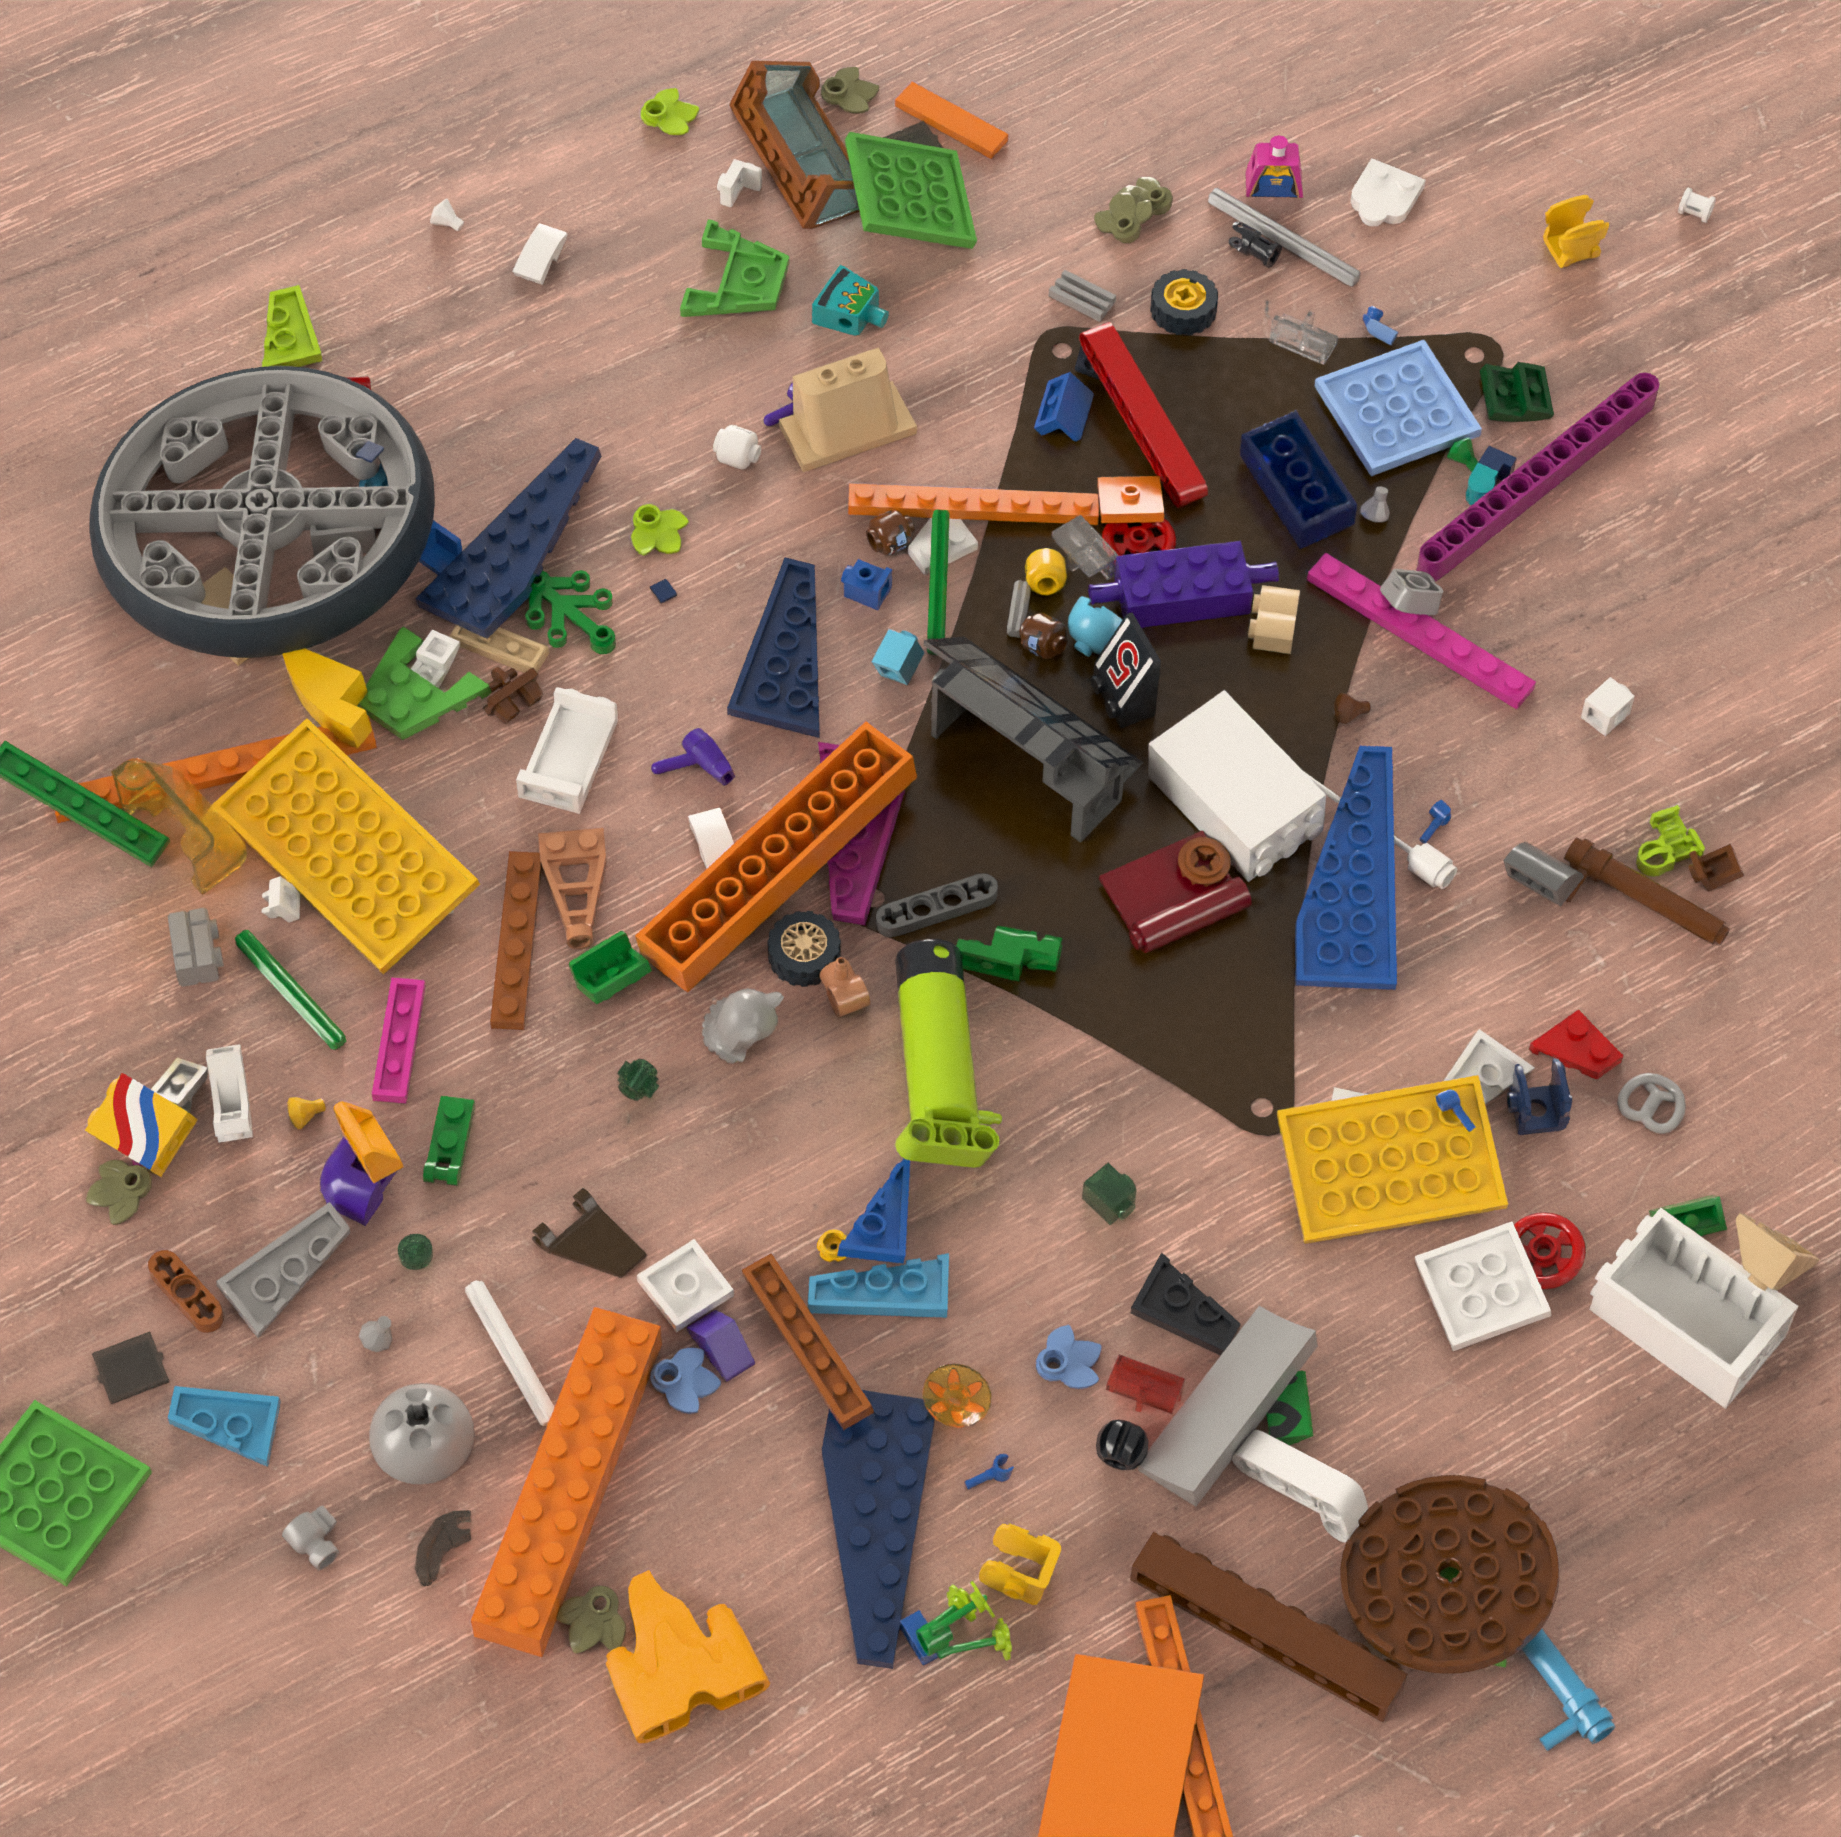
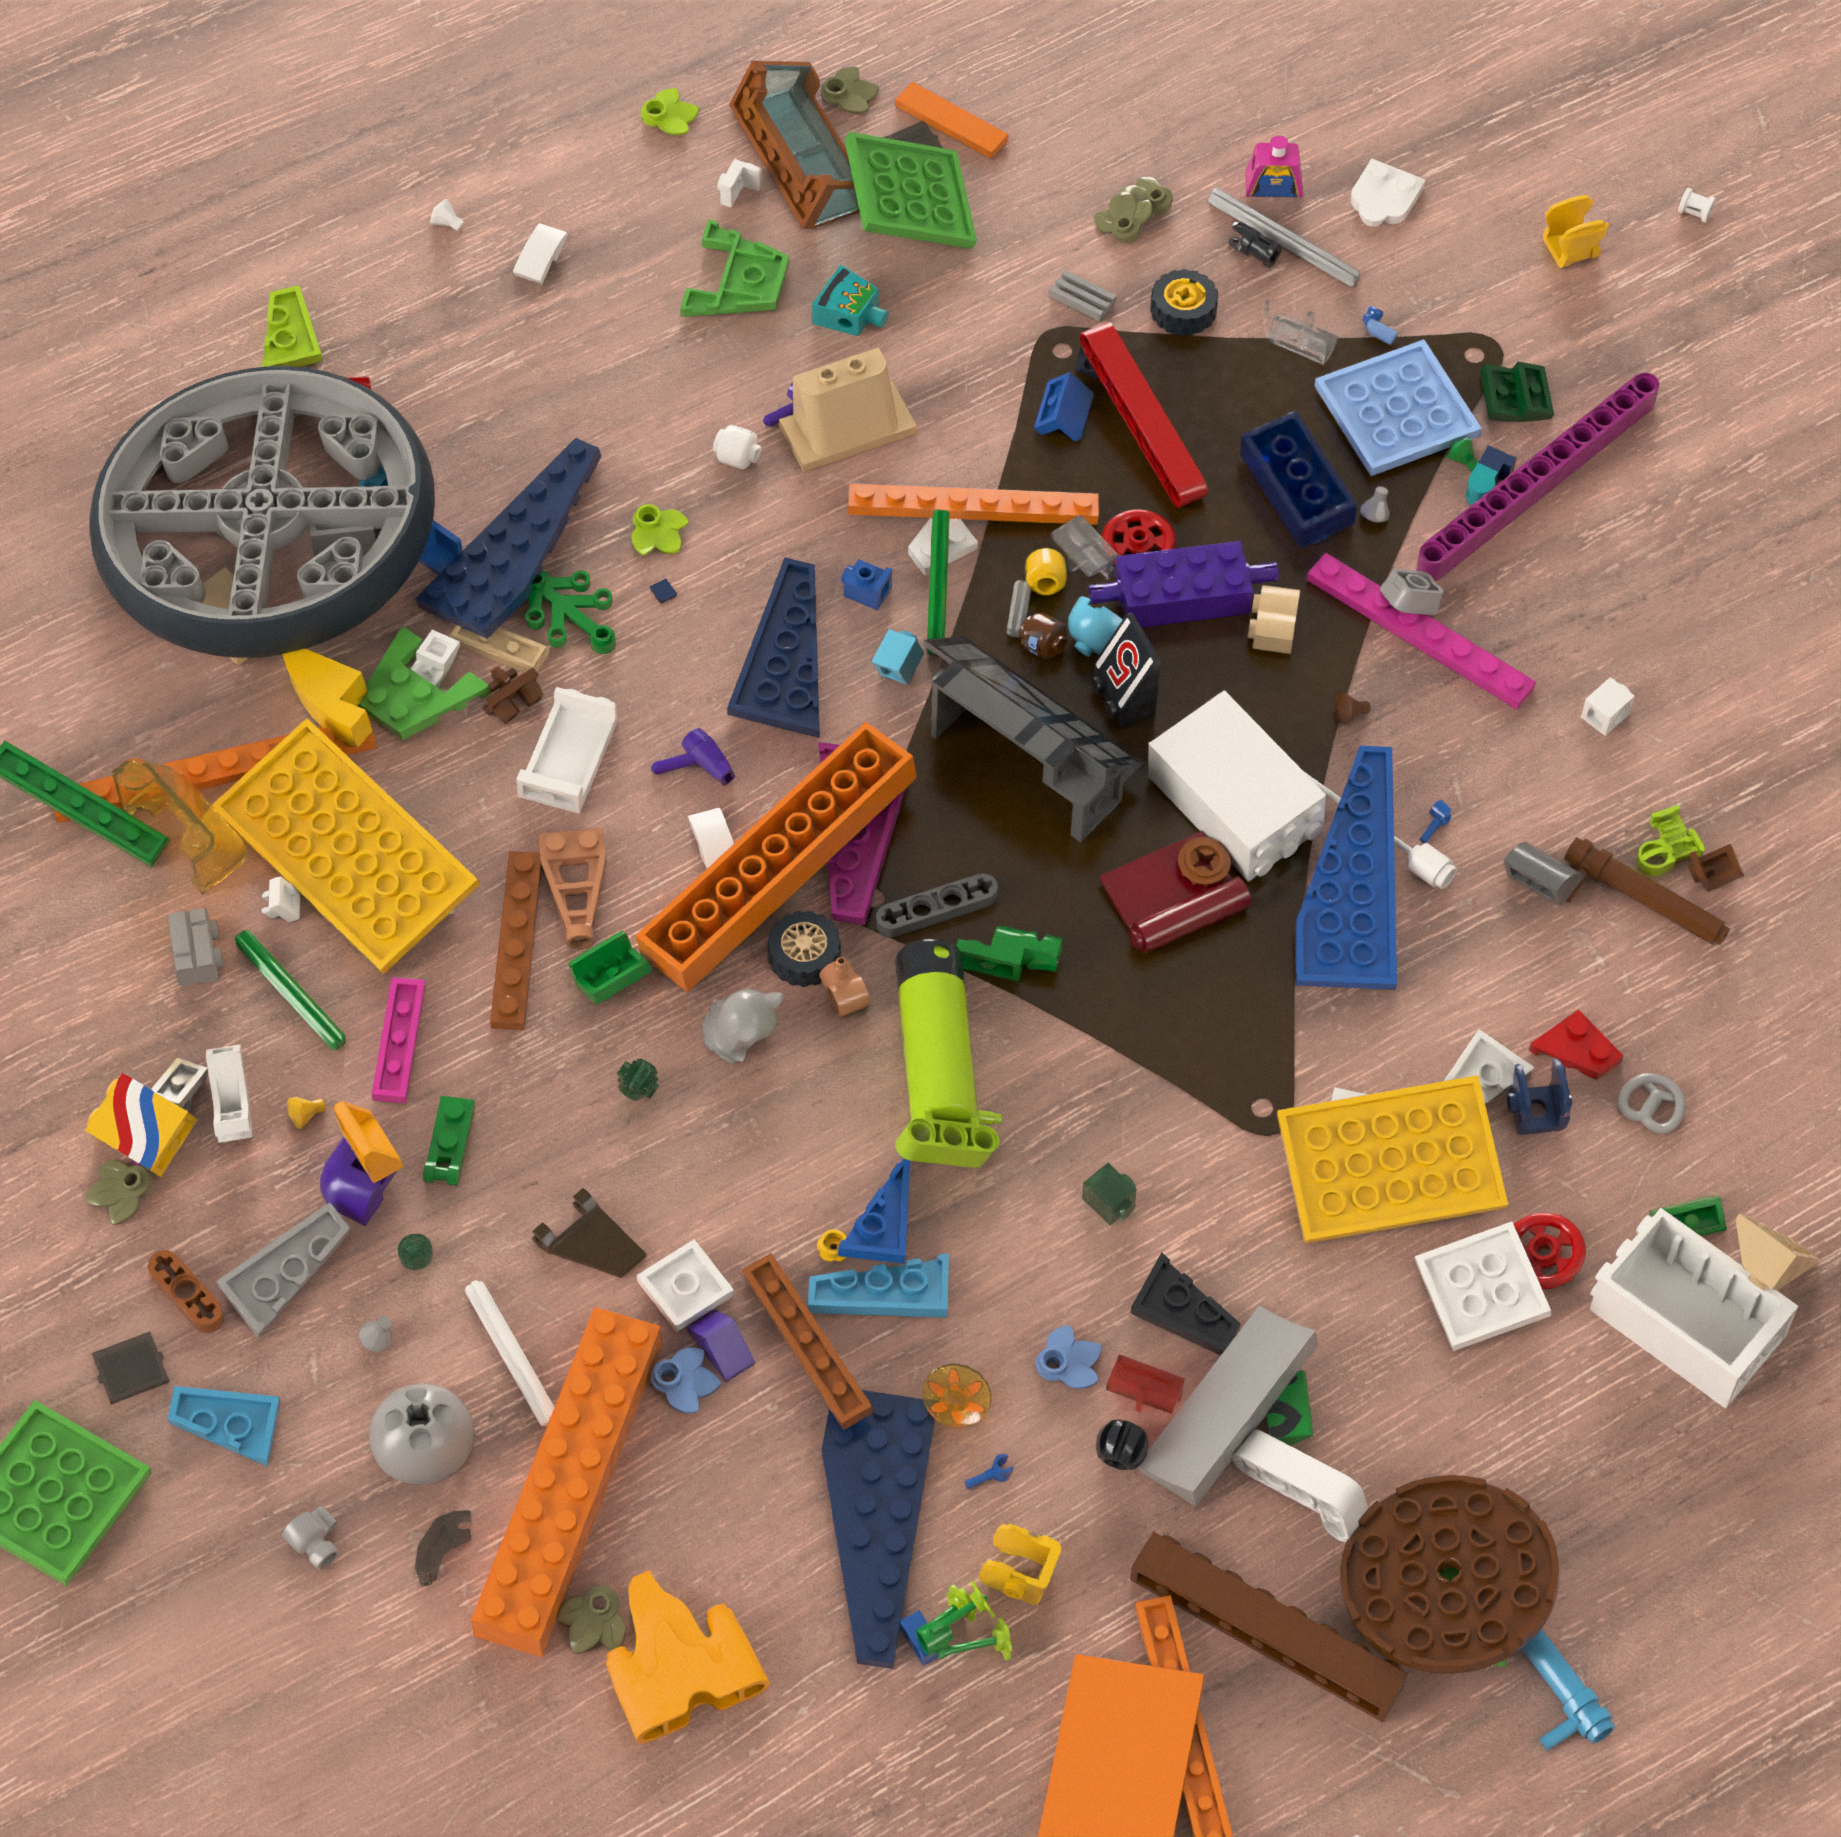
window [356,441,384,463] -> none
reddish brown head [866,509,915,556] -> none
plate [1097,476,1164,523] -> none
blue hand [1435,1089,1476,1132] -> none

